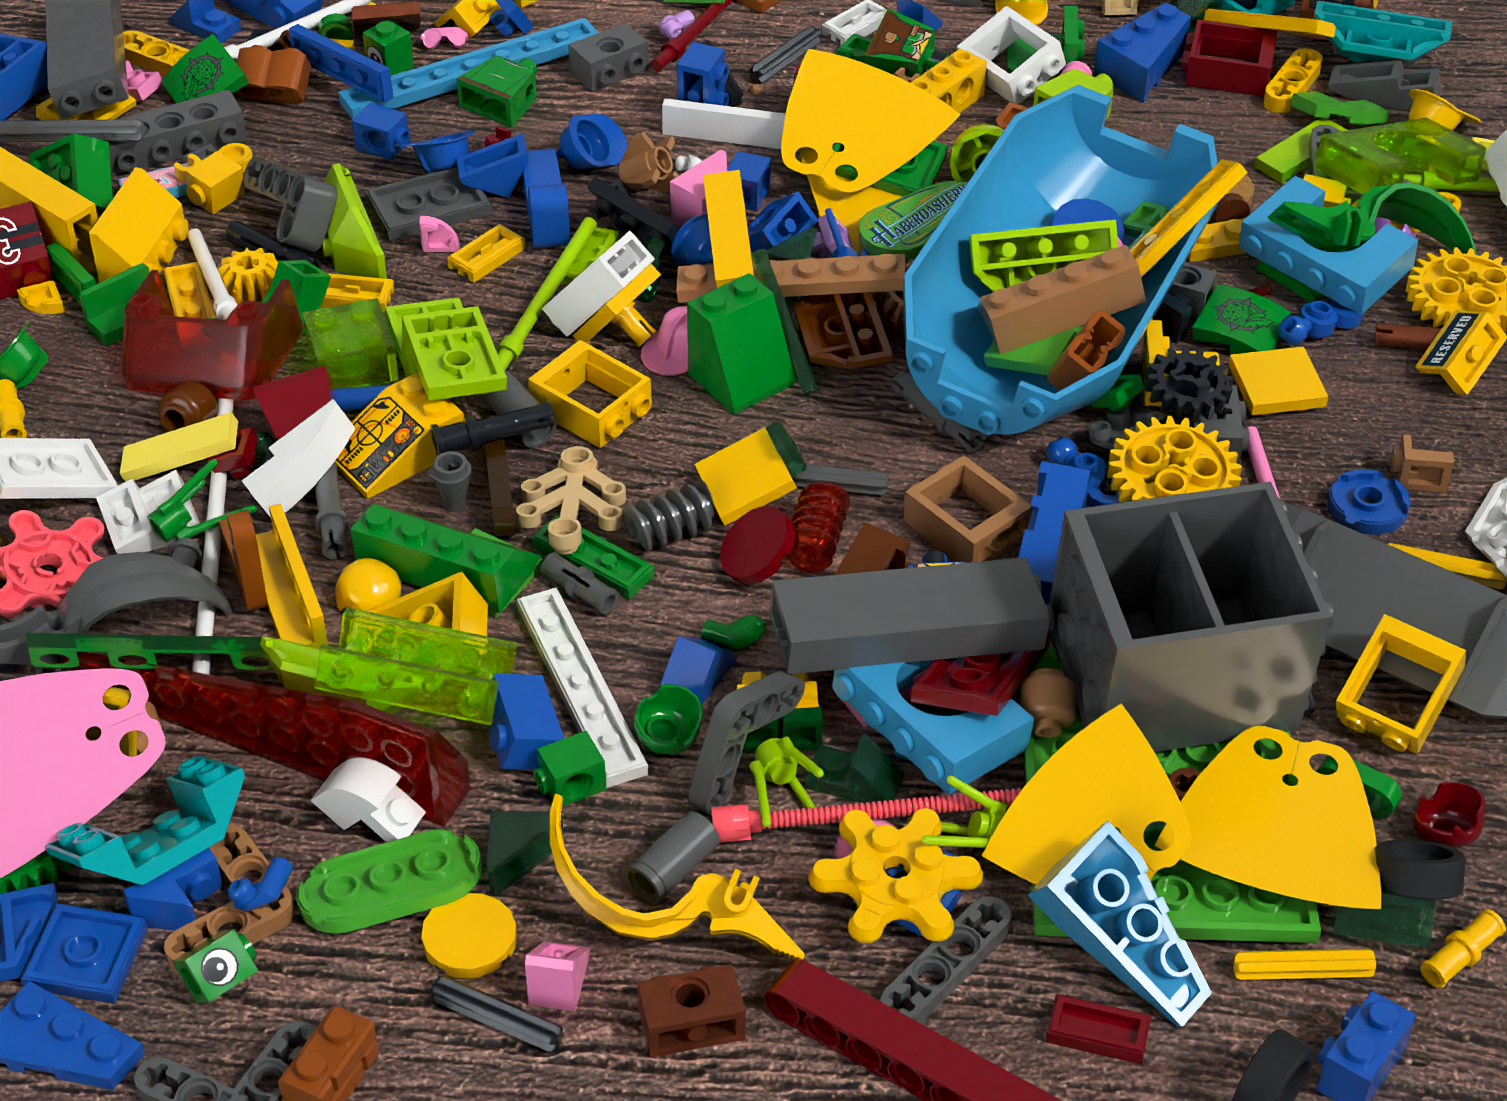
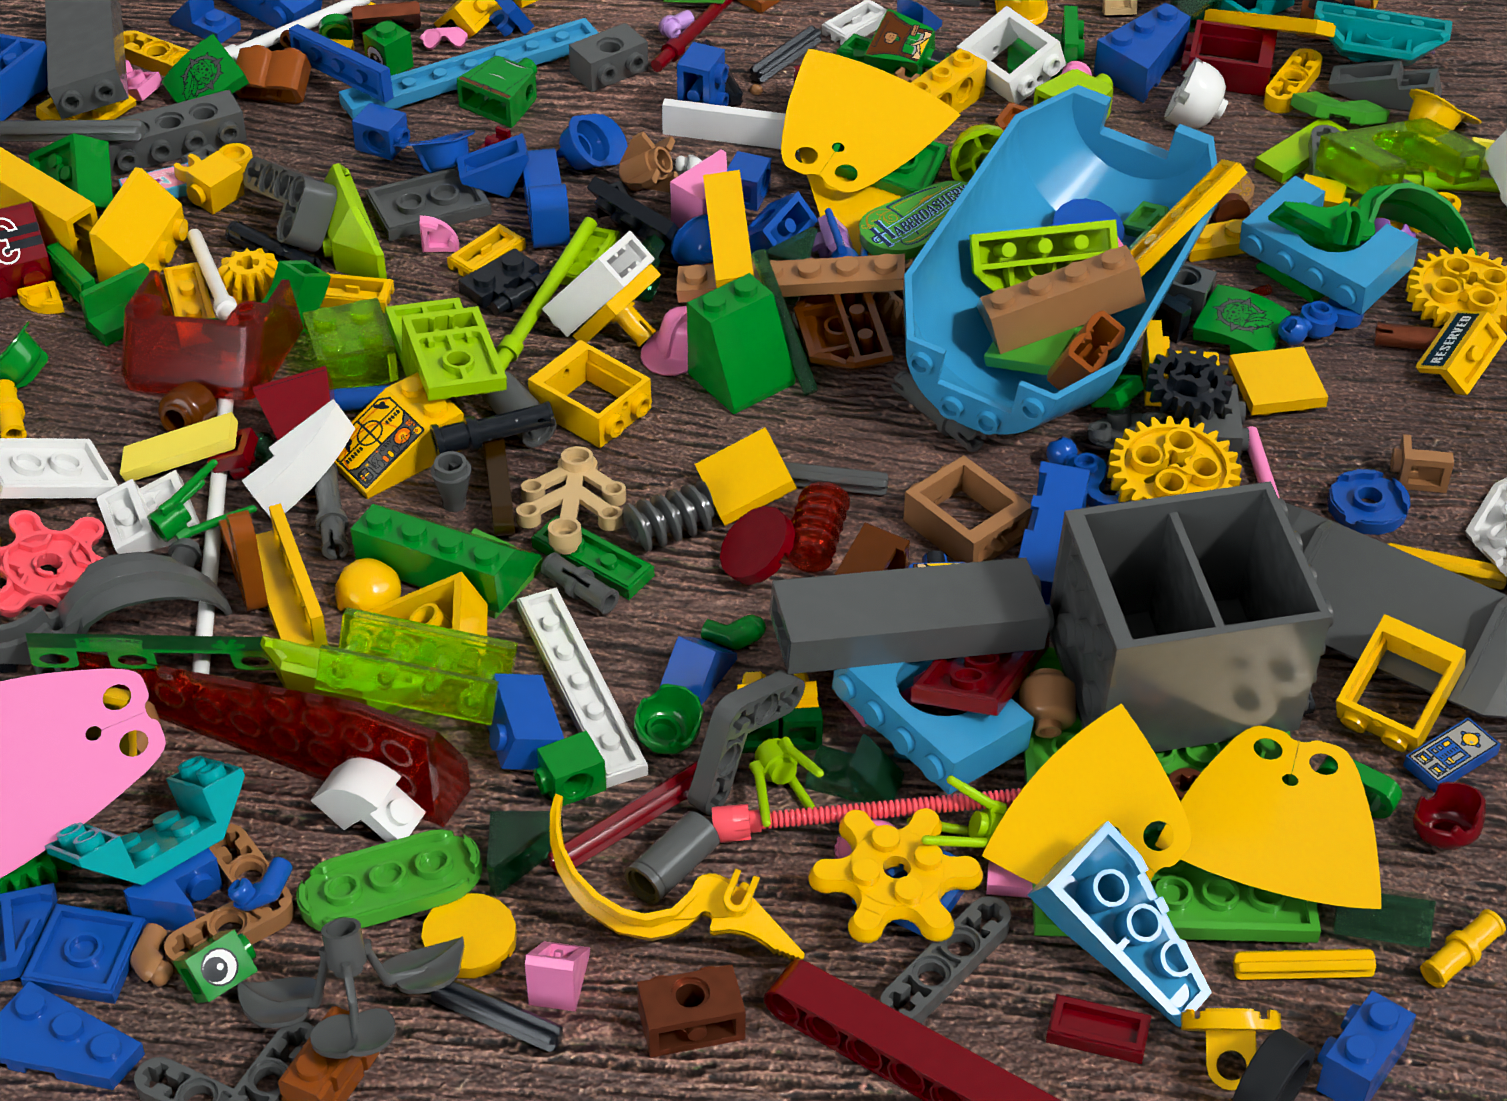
clear green tile [766,421,807,476] -> none
black tyre [1375,839,1466,900] -> none
none -> medium nougat arm [130,923,174,987]
none -> dark grey plant [237,917,465,1059]
none -> black plate [458,248,551,316]
none -> dark red axle [548,761,698,875]
none -> bright pink tile [986,861,1032,898]
none -> white cylinder [1164,58,1228,129]
none -> yellow tile [1181,1008,1281,1091]
none -> tile [1403,717,1501,793]

